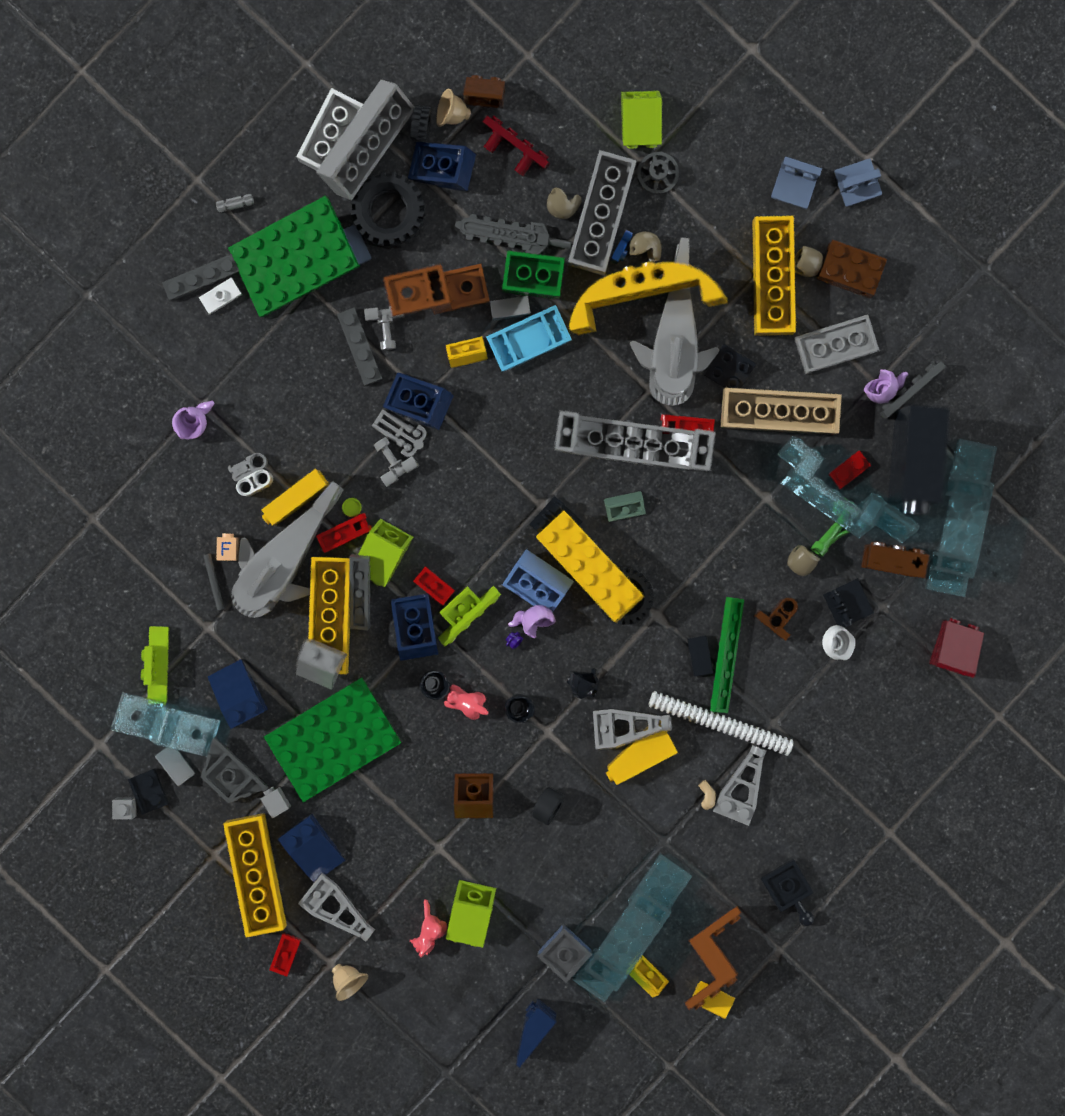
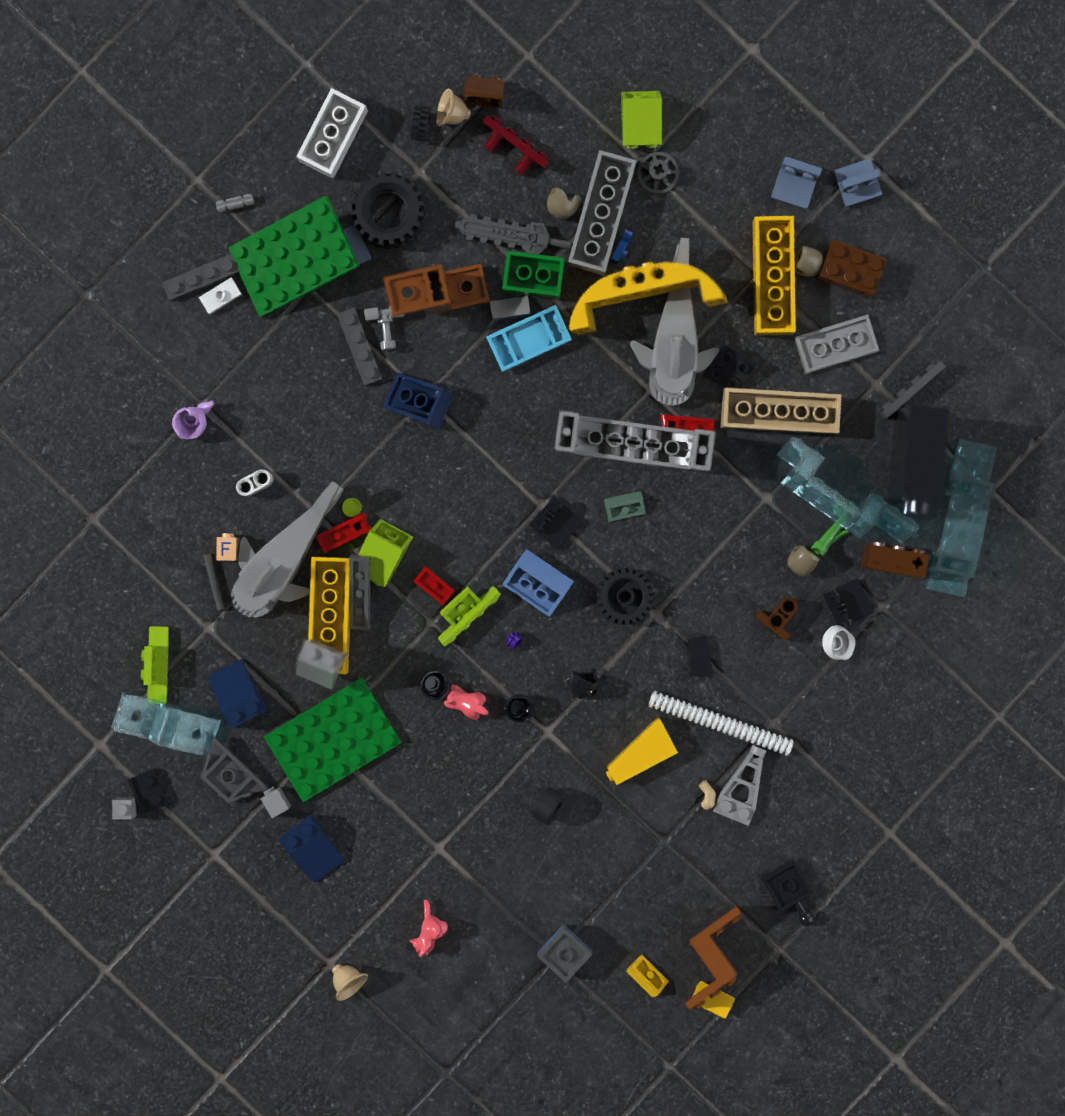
light grey slope [155,743,195,786] -> none
yellow brick [223,813,287,937] -> none
light grey piece [228,453,268,482] -> none
yellow slope [262,469,330,526] -> none
red plate [269,933,301,977] -> none
light grey plate [298,873,375,942] -> none
light grey brick [316,80,414,200] -> none
light grey piece [372,409,427,457] -> none
light grey bar [374,437,419,487] -> none
dark blue slope [391,594,438,661] -> none
dark blue slope [408,142,476,191] -> none
yellow slope [446,336,488,368] -> none
lime slope [446,880,496,948] -> none
reddish brown slope [454,773,493,818] -> none
lavender hair [508,605,556,638] -> none
dark blue slope [516,999,556,1068] -> none
yellow brick [536,511,644,623] -> none
clear light blue bracket [573,853,692,1002] -> none
light grey plate [593,709,672,750] -> none
dark tan helmet [629,232,662,261] -> none
green plate [710,597,744,713] -> none
red plate [828,450,871,489] -> none
lavender hair [864,369,908,404] -> none
dark red slope [929,618,984,678] -> none

